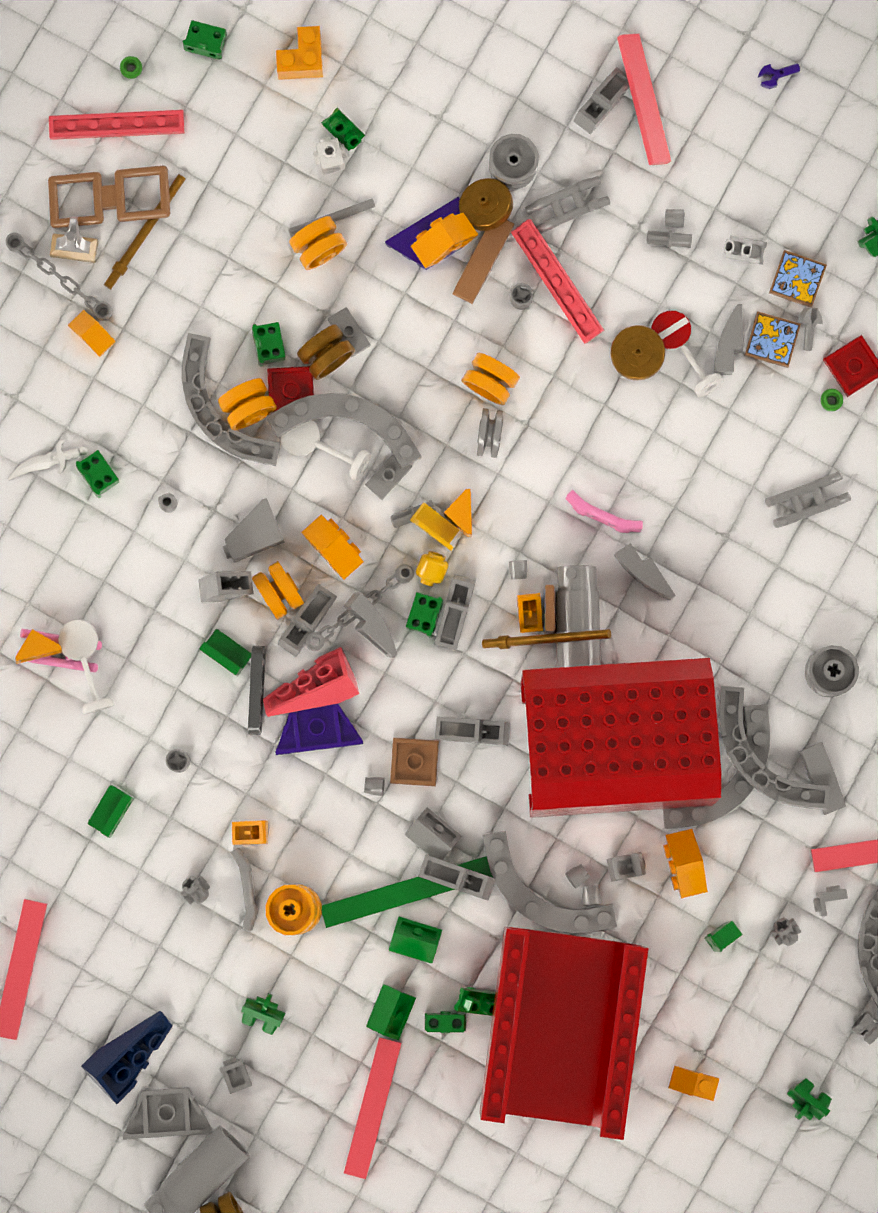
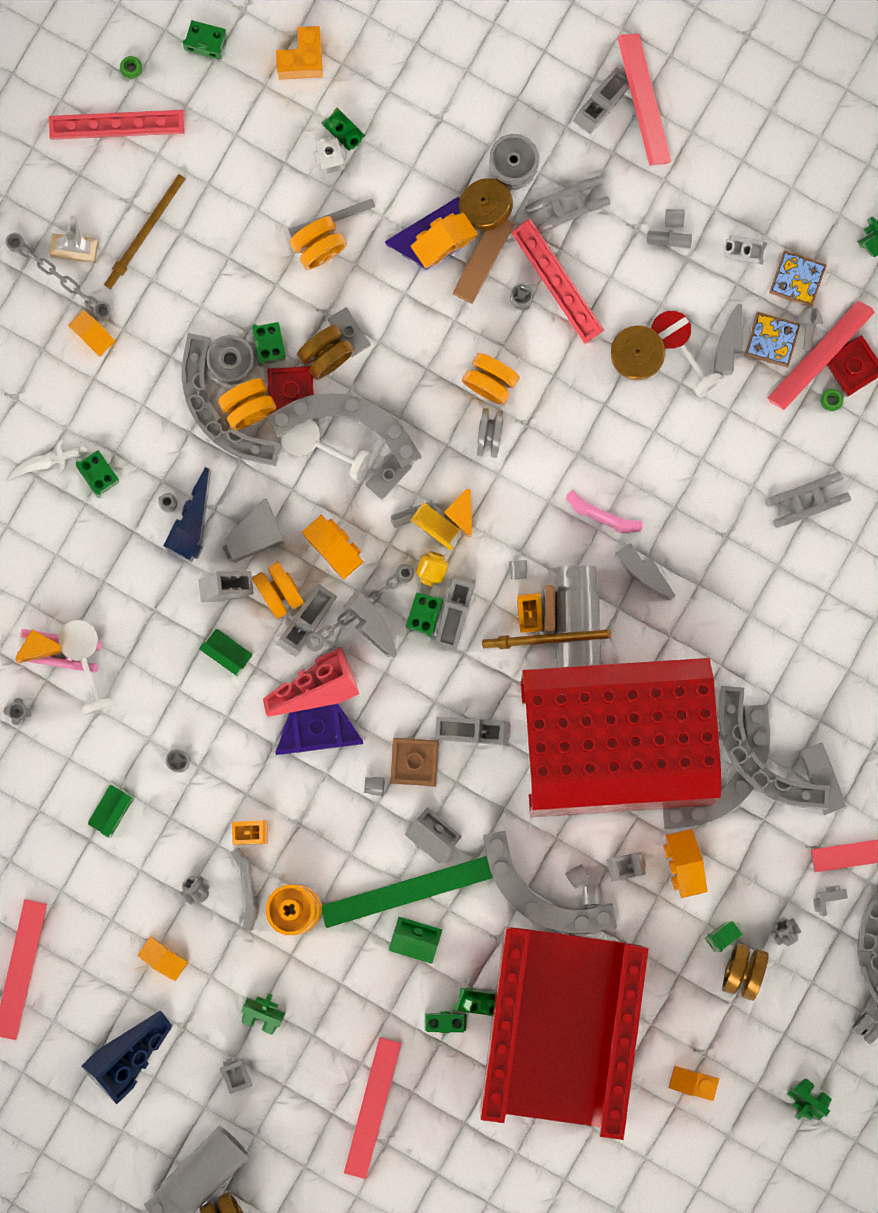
medium nougat bar [48,165,171,228] -> none
light grey wing [123,1087,213,1140] -> none
dark grey beam [248,646,266,735] -> none
green panel [366,984,416,1041] -> none
light grey slope [418,855,496,901] -> none
dark purple bar [758,63,800,89] -> none
light grey wheel [805,645,859,697] -> none
none -> light grey plate [4,698,31,725]
none -> light orange slope [137,936,188,981]
none -> dark blue wedge [163,467,211,562]
none -> light grey wheel [206,335,255,385]
none -> pearl gold wheel [722,942,769,1001]
none -> coral tile [767,301,875,410]

